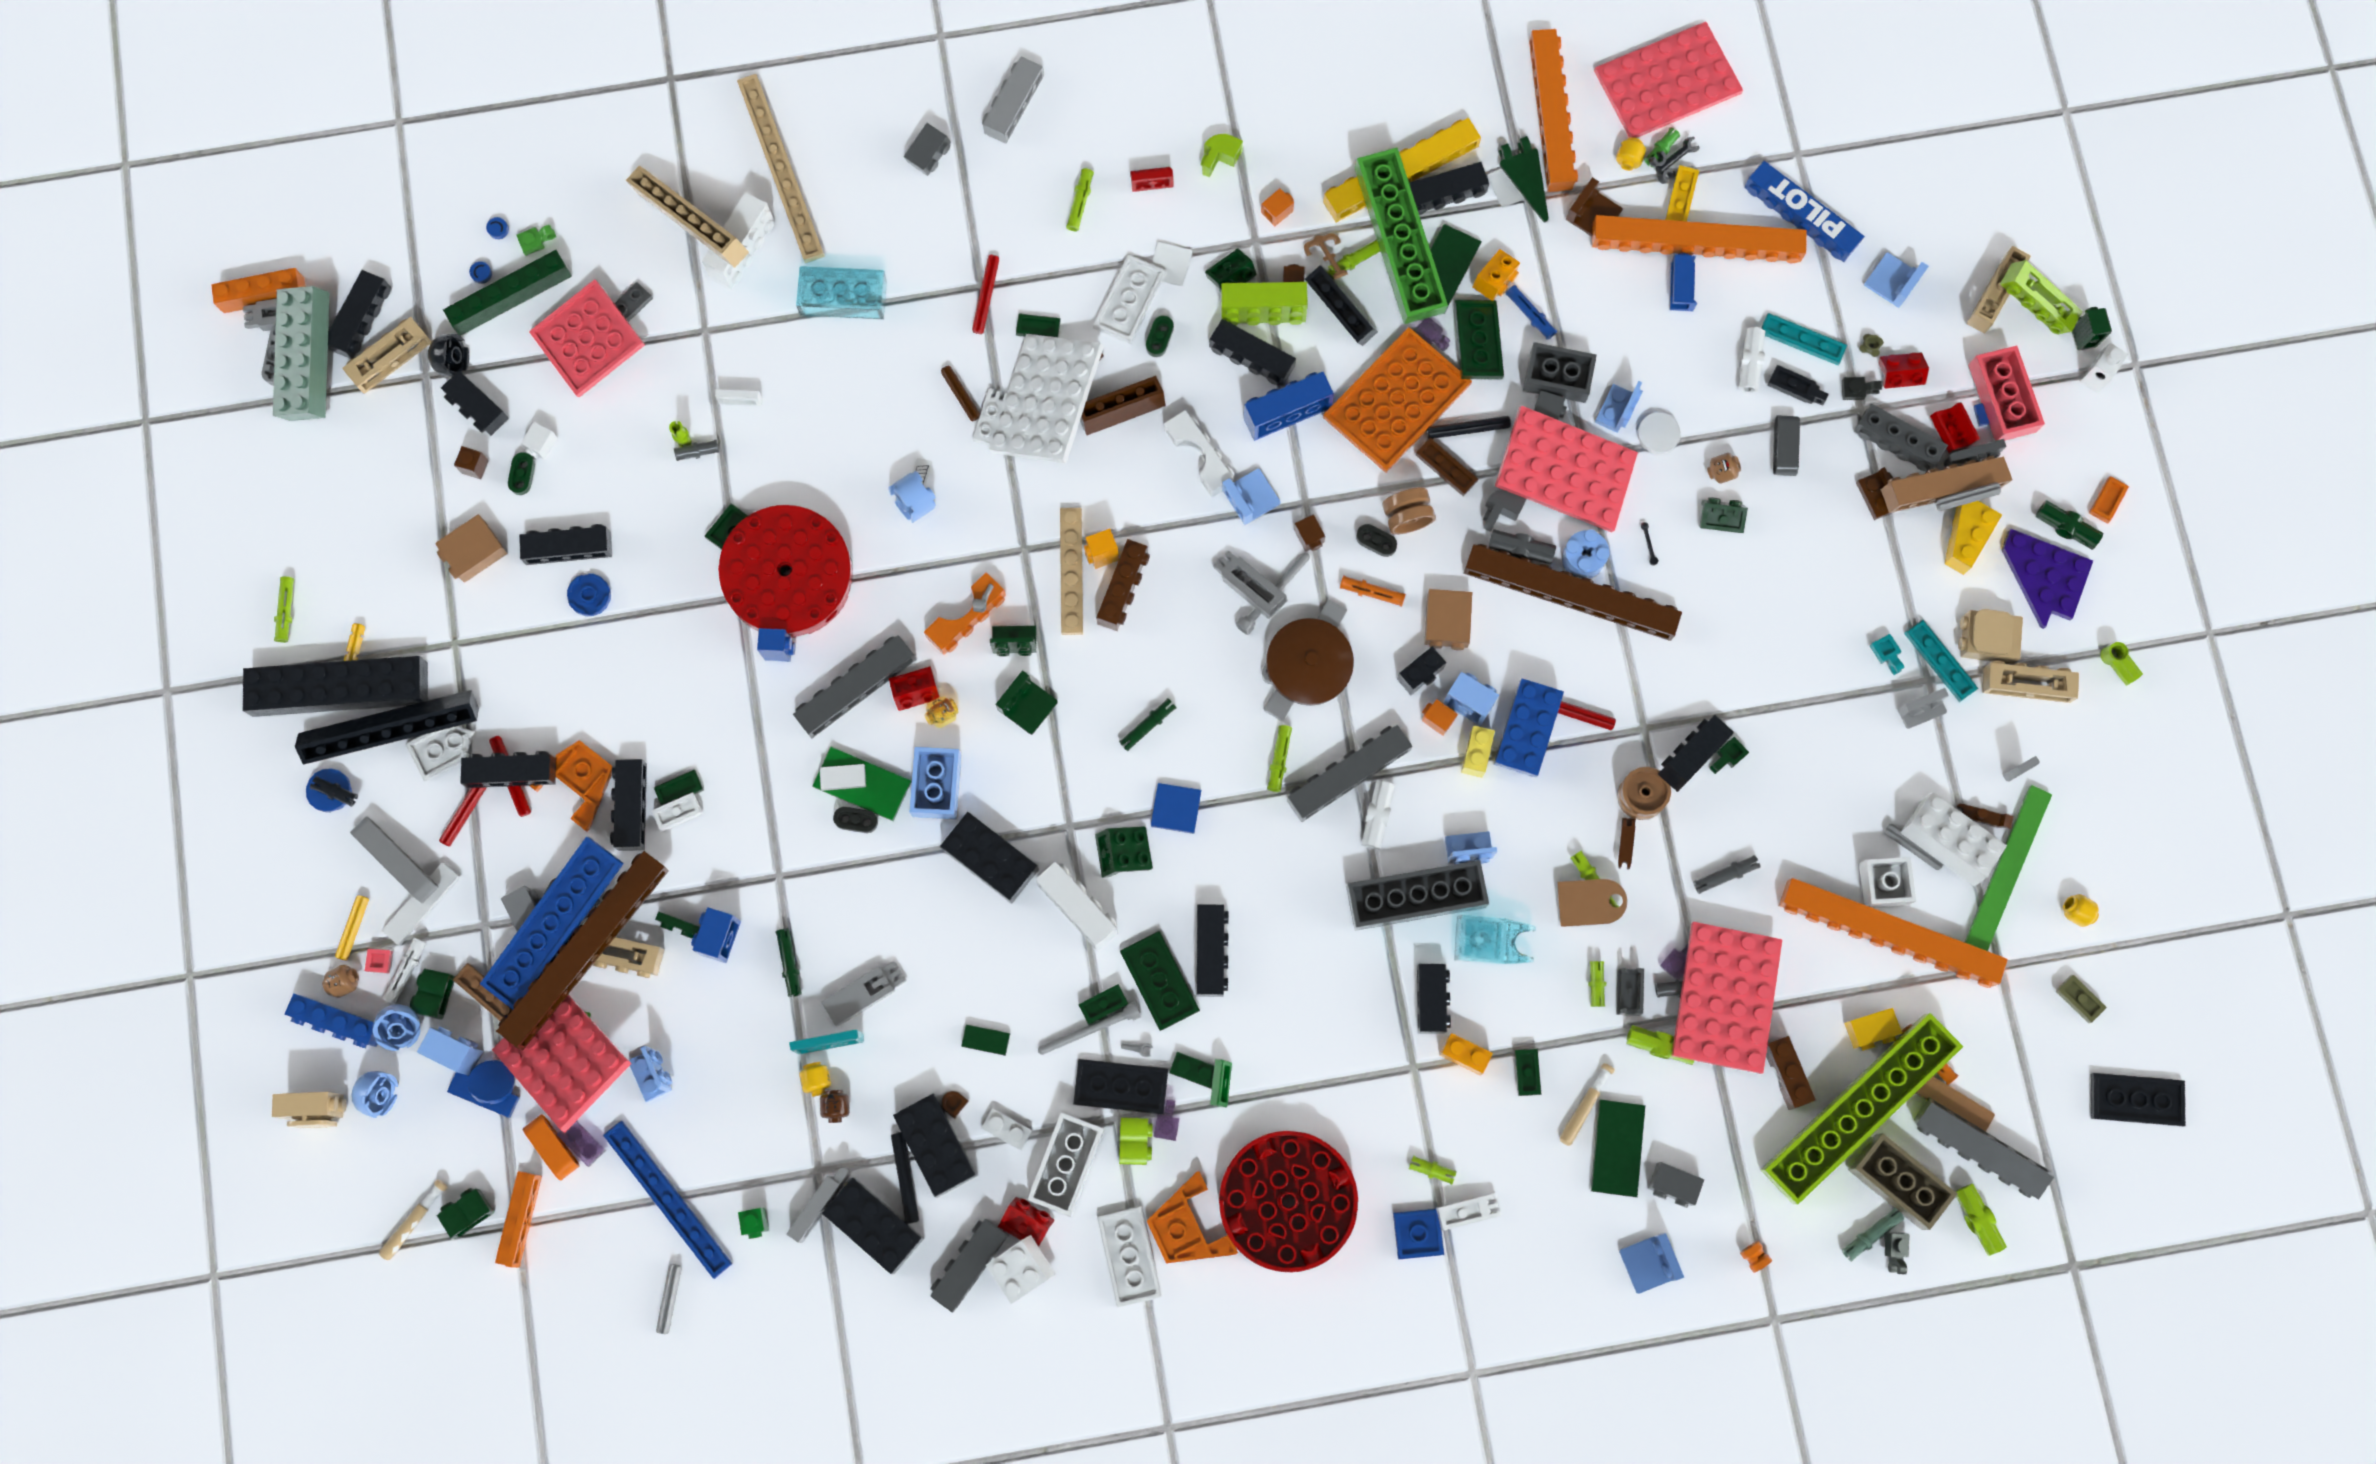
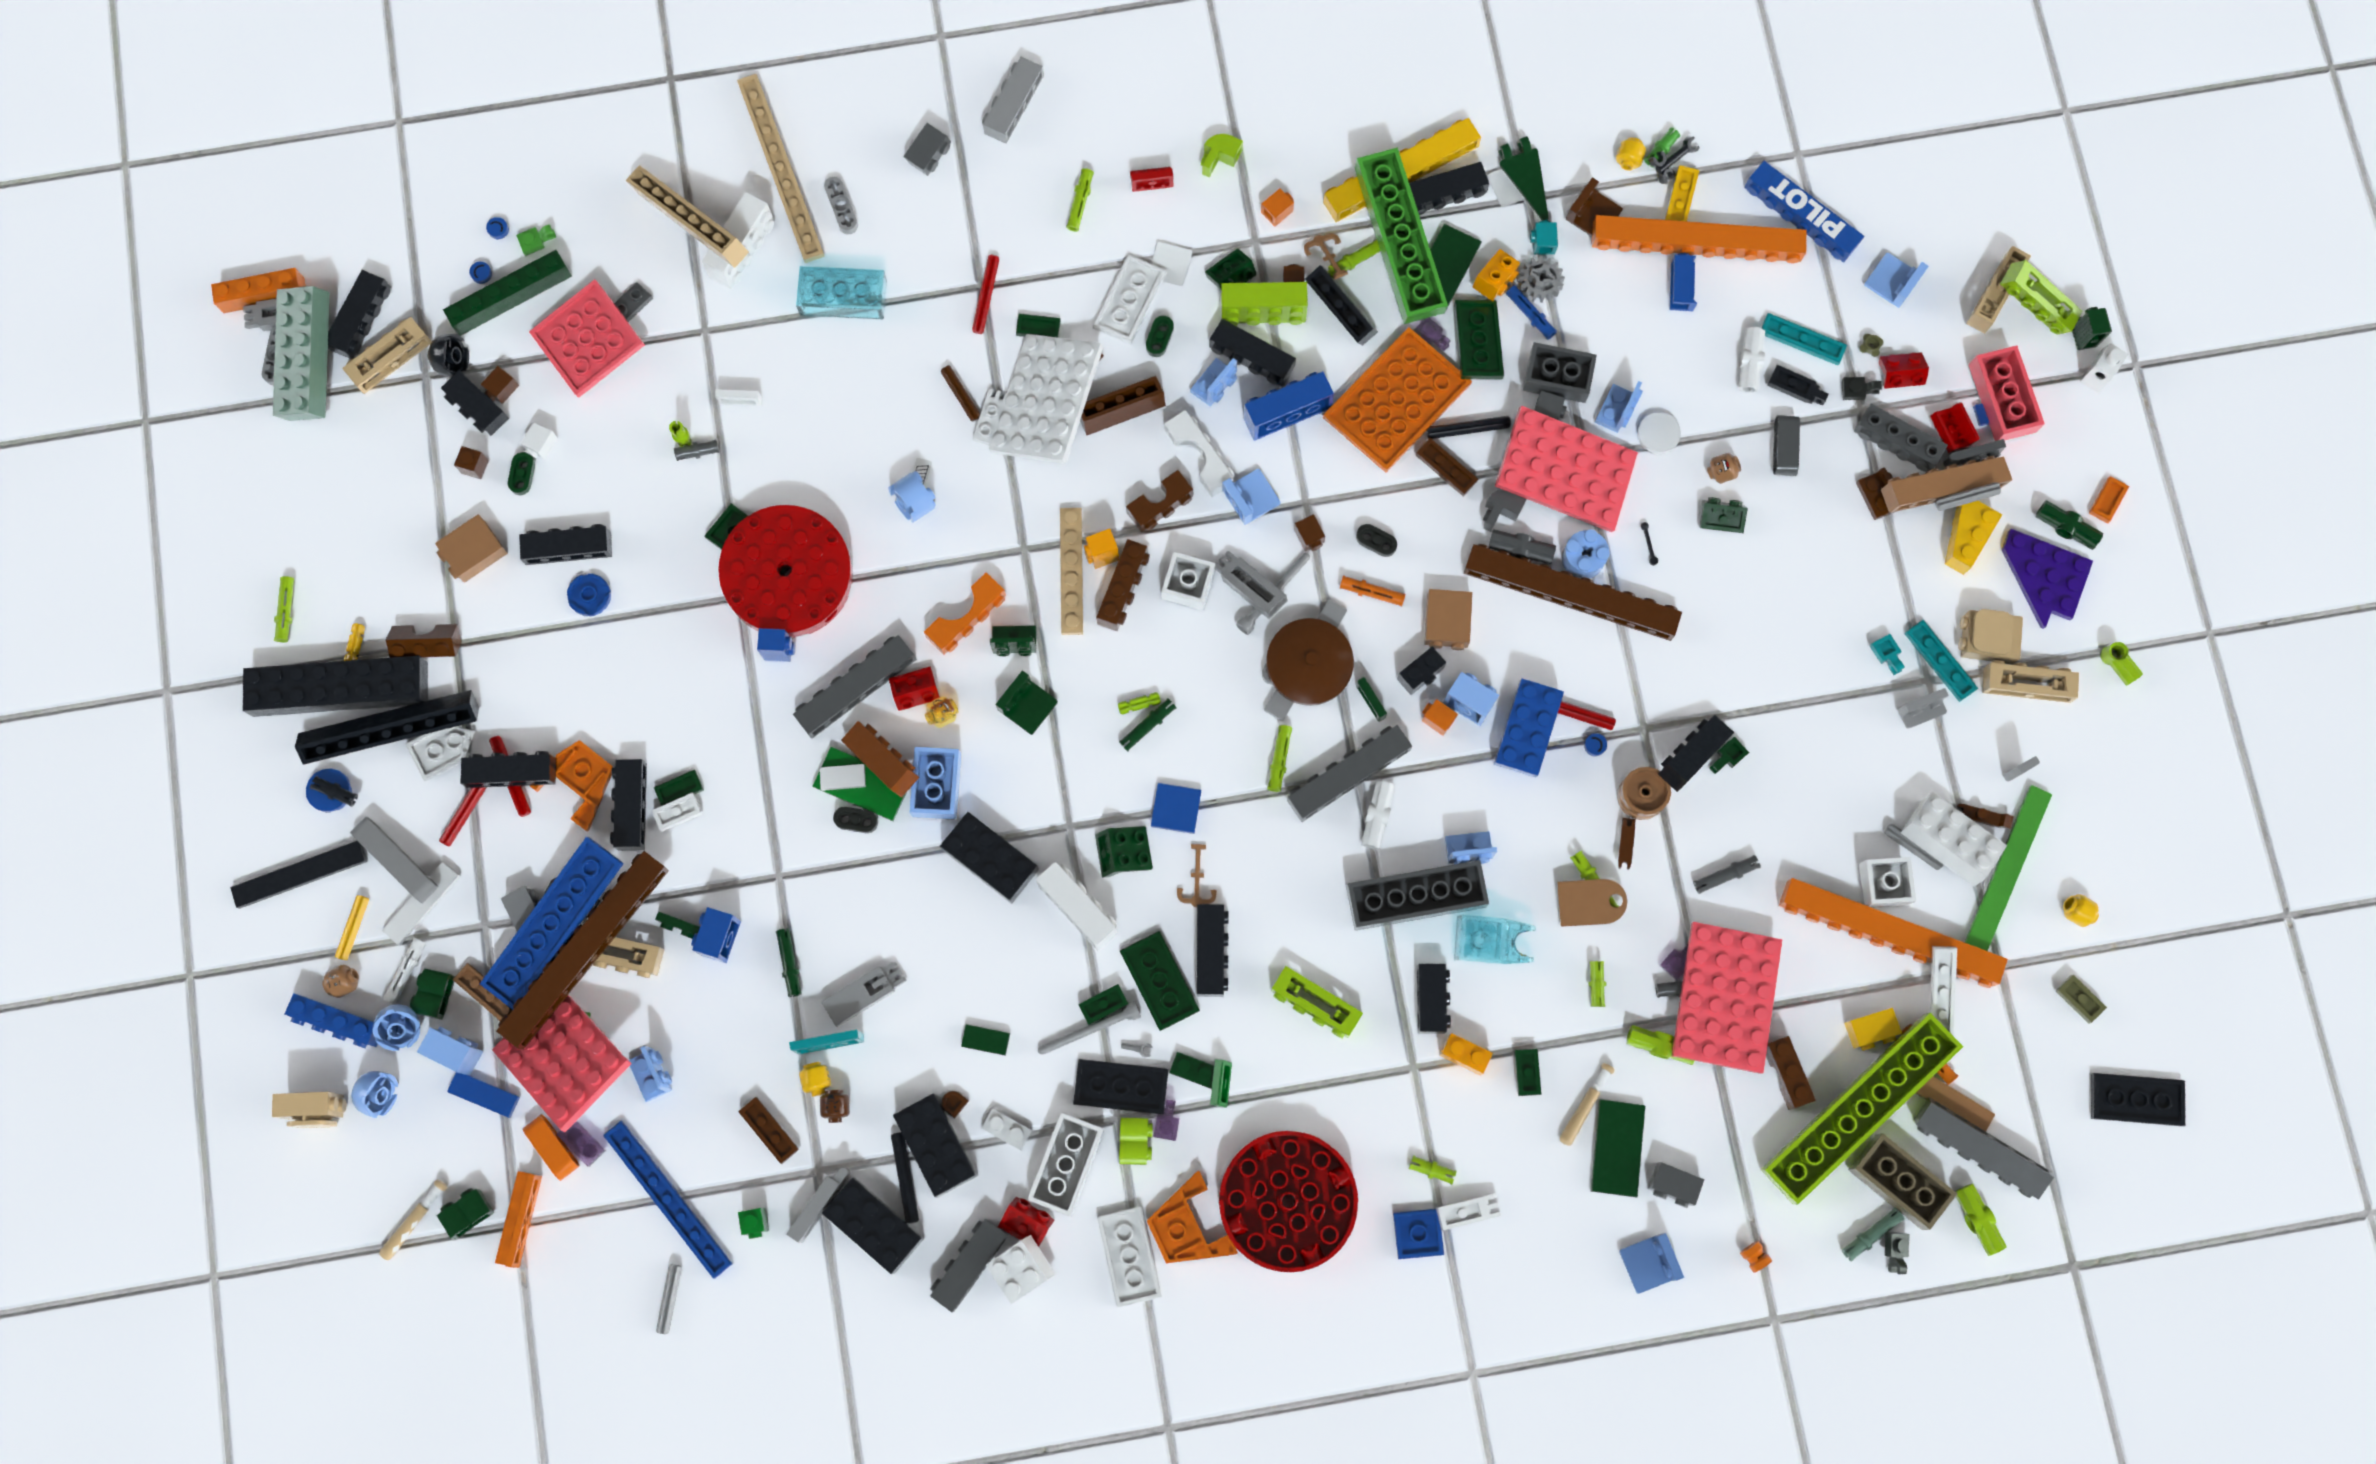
coral plate [364,949,393,974] -> none
blue tile [468,1060,515,1104] -> none
light grey hand [973,584,994,613] -> none
medium nougat wheel [1382,487,1436,535] -> none
light yellow brick [1461,725,1495,778] -> none
orange brick [1529,29,1578,192] -> none
coral plate [1594,21,1743,138] -> none
dark grey hinge [1616,968,1644,1016] -> none
none -> black tile [230,841,367,909]
none -> reddish brown arch [385,624,462,658]
none -> reddish brown brick [481,366,519,404]
none -> reddish brown plate [738,1097,800,1165]
none -> light grey beam [824,177,858,235]
none -> dark orange brick [841,721,920,797]
none -> lime axle [1118,692,1161,715]
none -> reddish brown arch [1126,470,1193,533]
none -> white brick [1161,552,1216,610]
none -> medium nougat piece [1177,844,1217,907]
none -> light blue bracket [1190,358,1238,407]
none -> lime brick [1271,966,1363,1039]
none -> dark green tile [1356,677,1387,722]
none -> light grey gear [1518,256,1565,303]
none -> teal brick [1530,220,1558,255]
none -> blue tile [1584,733,1607,757]
none -> white tile [1930,946,1957,1036]

